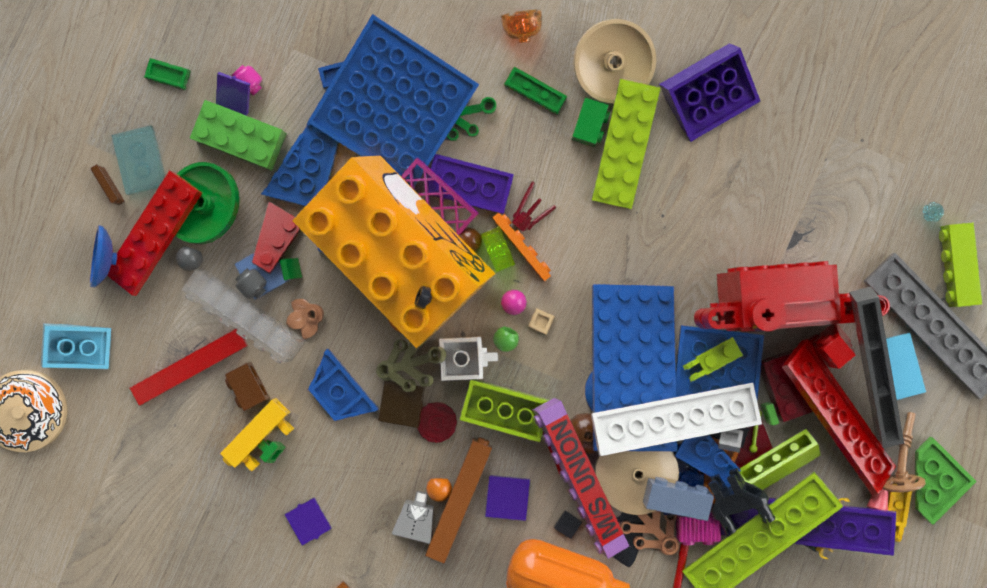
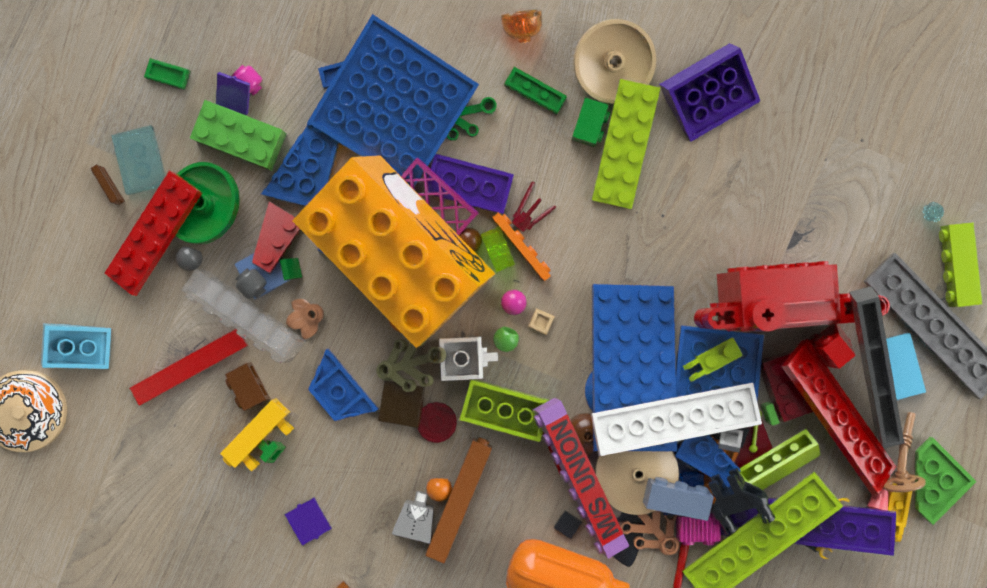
blue dish [90,225,117,288] -> none
black tile [414,286,432,309] -> none
dark purple tile [485,475,530,521] -> none

